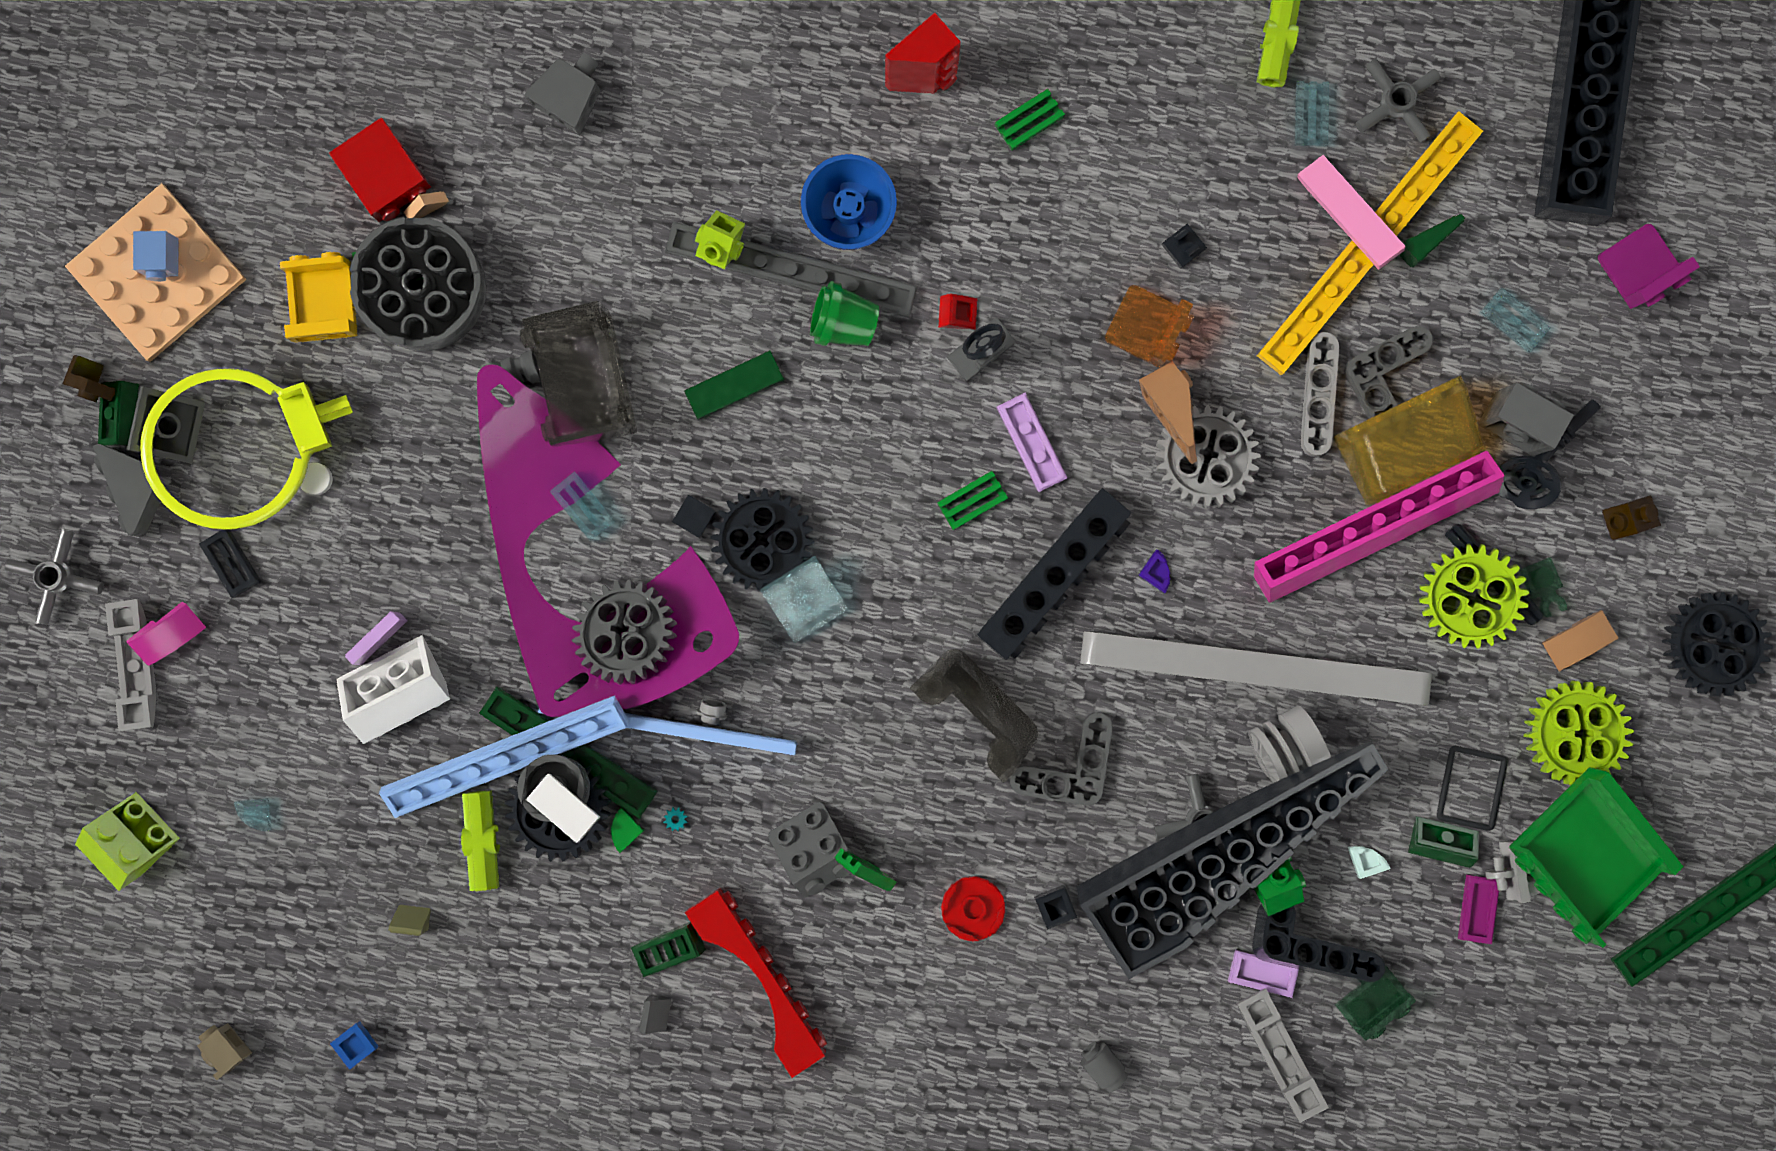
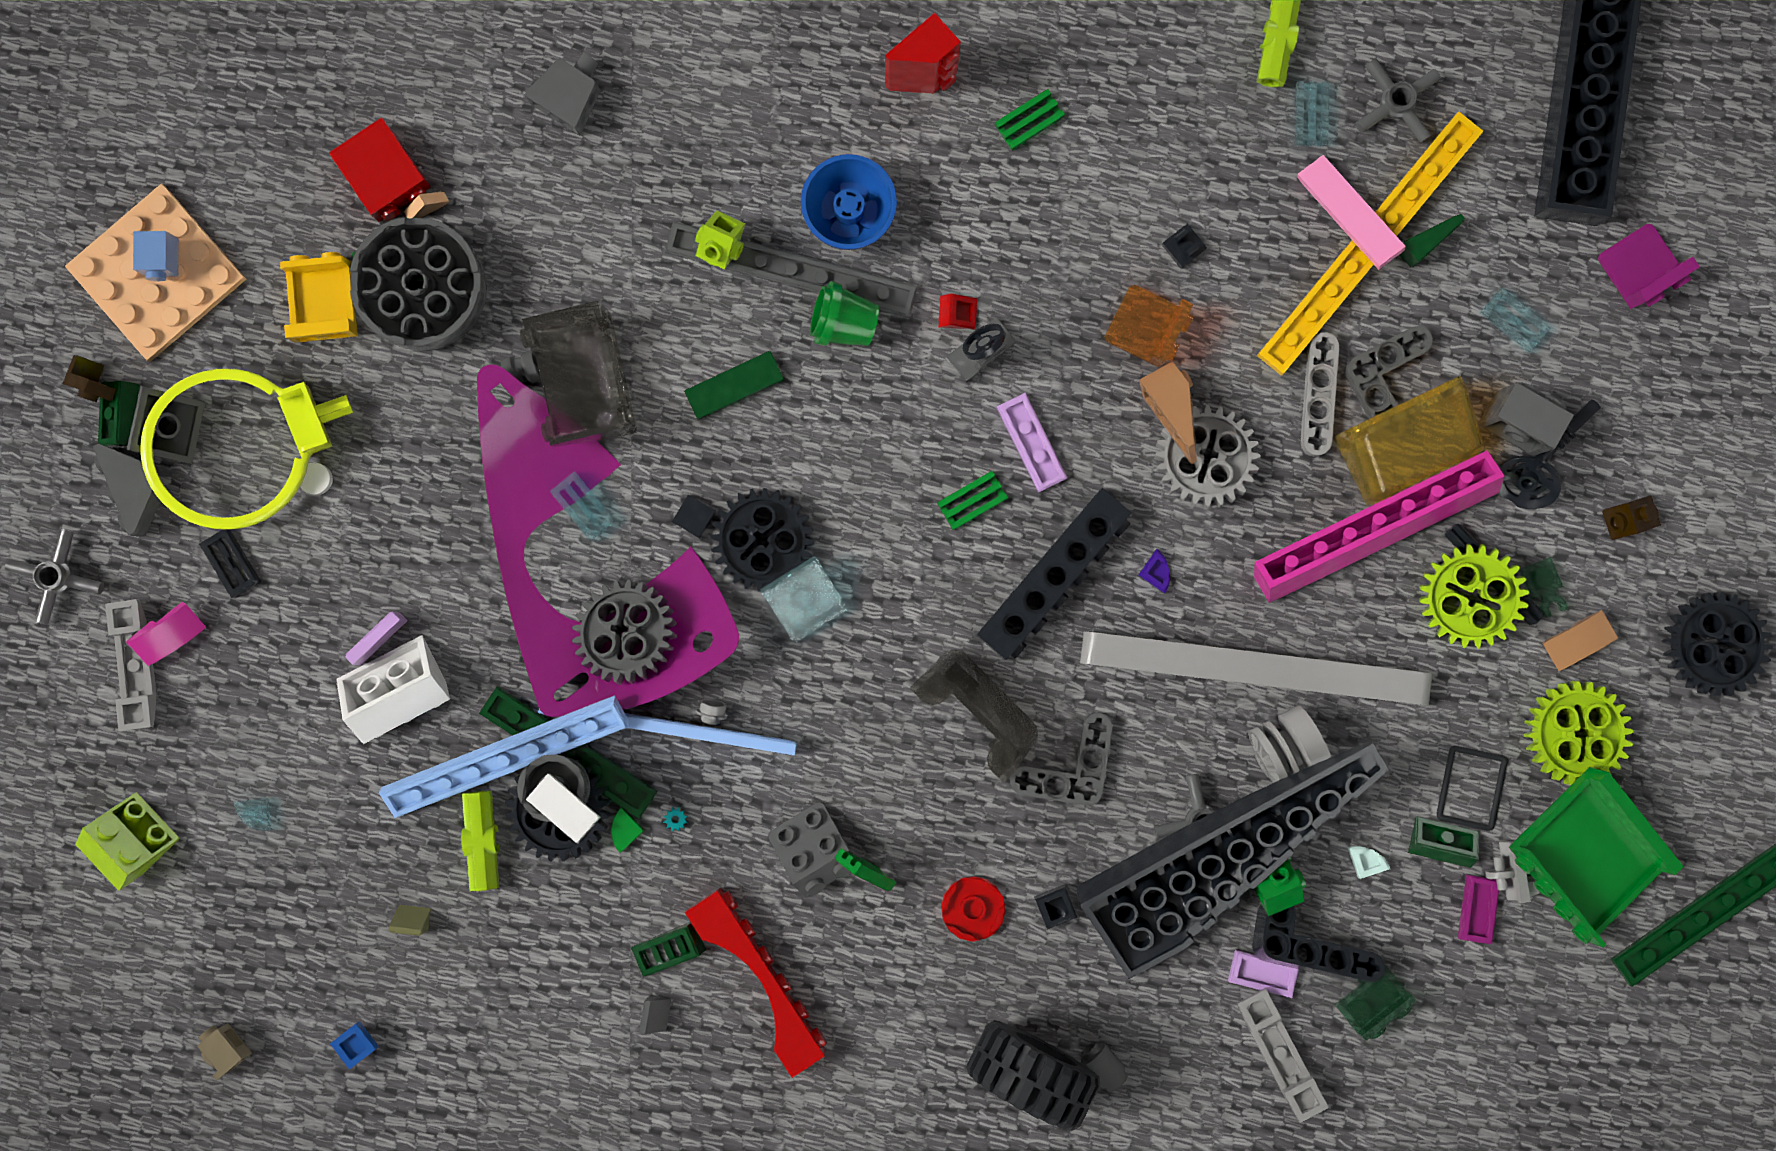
none -> black tyre [967,1020,1100,1131]

